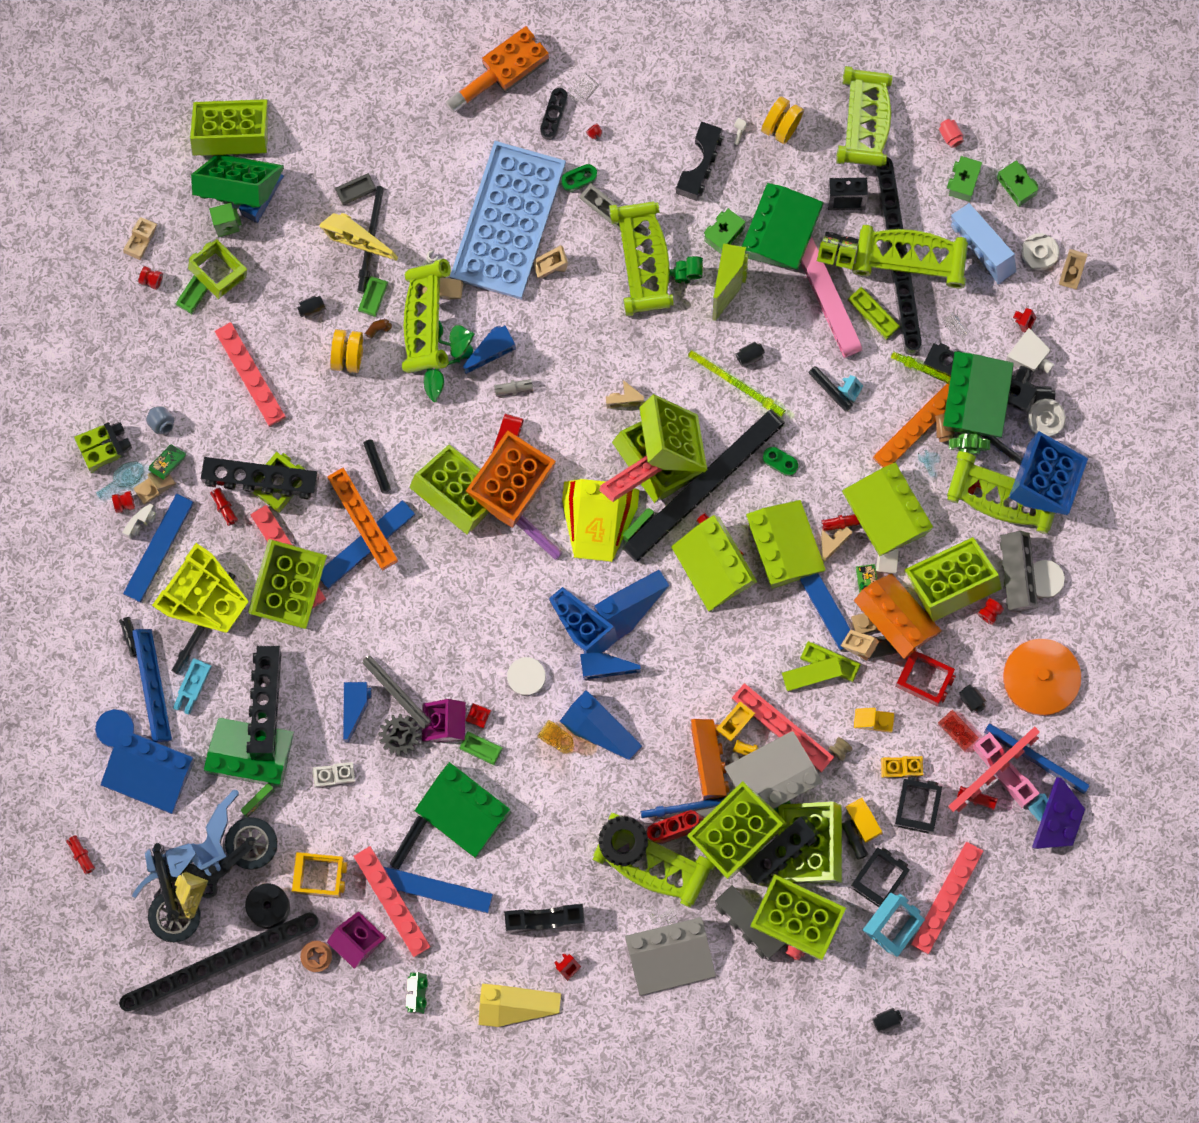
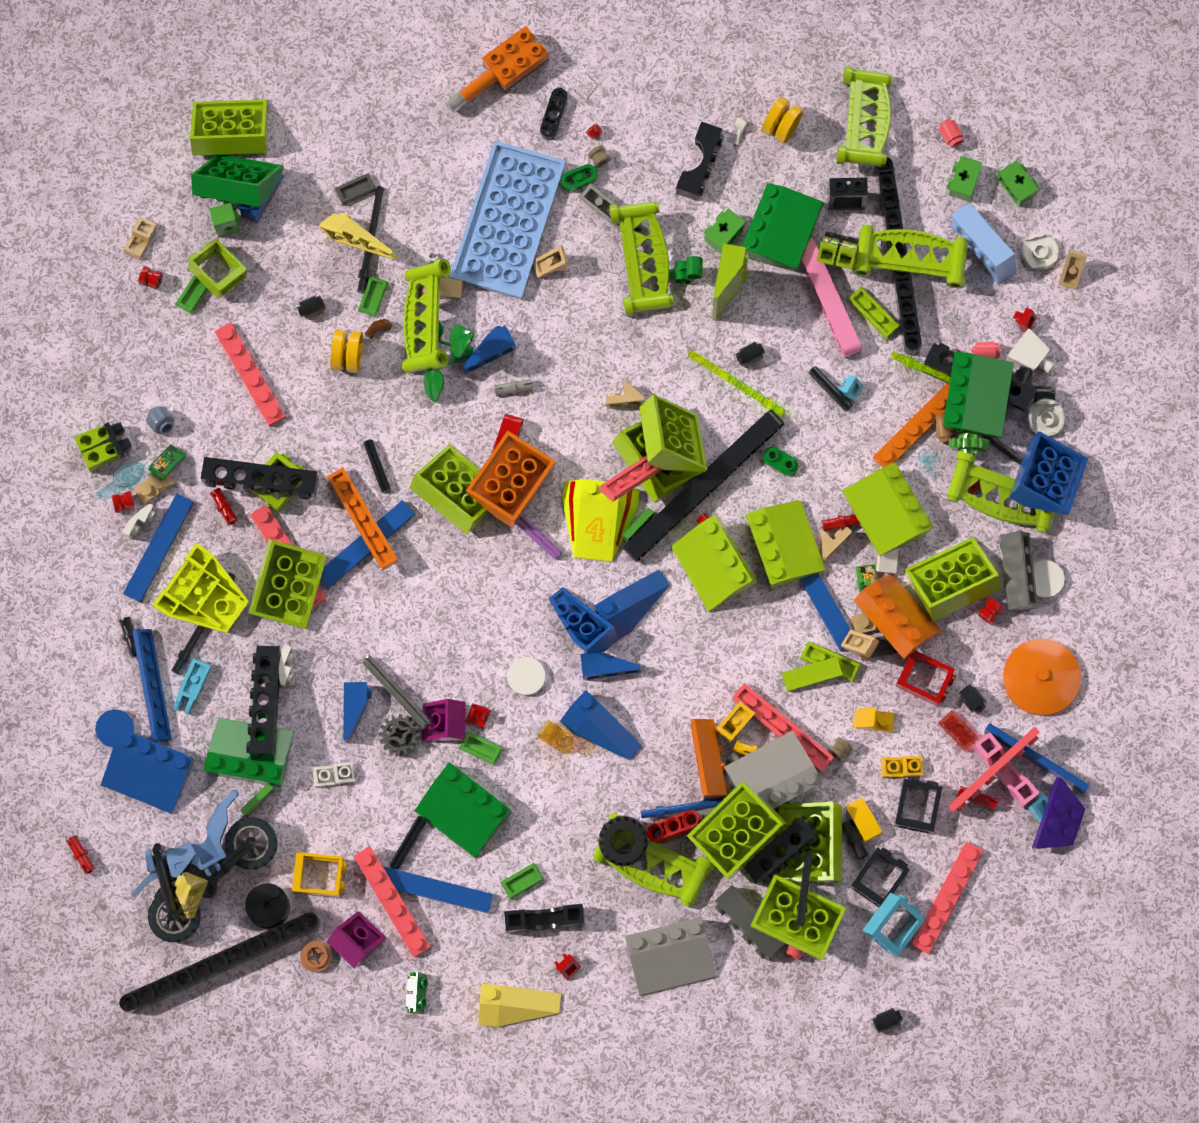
none -> white slope [279,645,294,689]
none -> bright green tile [500,863,544,900]
none -> dark tan wheel [588,145,611,168]
none -> black bar [796,849,813,927]
none -> coral brick [972,341,1000,359]

